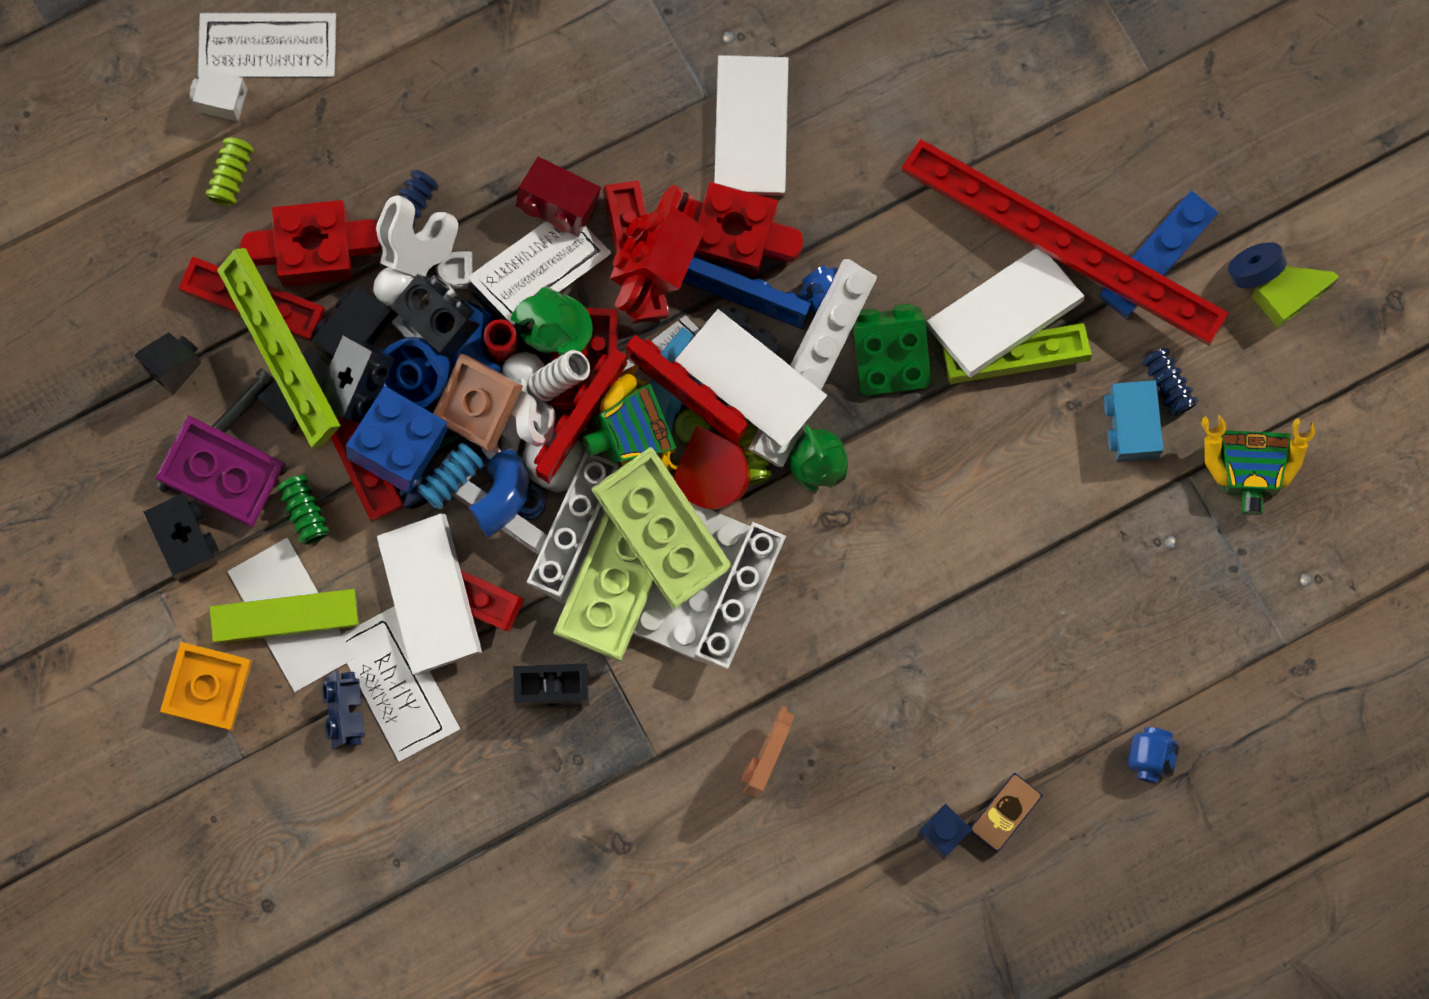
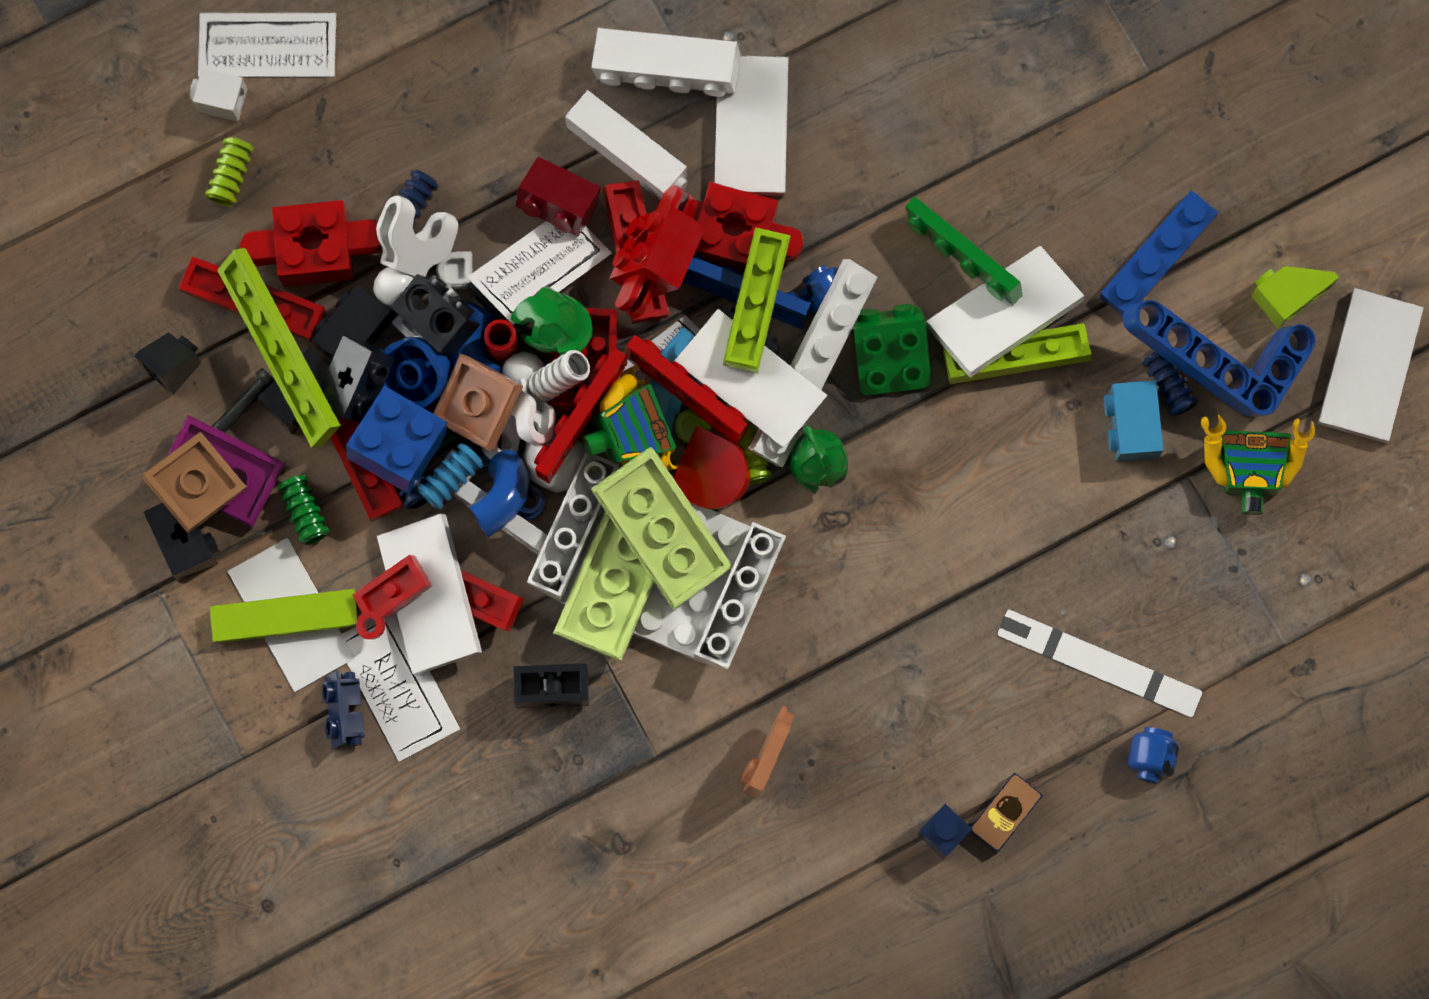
light orange plate [160,641,252,732] -> none
red plate [902,139,1229,347] -> none
dark blue piece [1228,242,1287,288] -> none
none -> medium nougat plate [142,432,247,534]
none -> red hinge [352,554,432,640]
none -> white brick [565,90,688,200]
none -> white brick [591,28,741,97]
none -> lime tile [723,228,790,373]
none -> green plate [905,196,1023,305]
none -> white sticker [998,610,1202,717]
none -> blue beam [1123,300,1316,417]
none -> white tile [1317,288,1424,444]

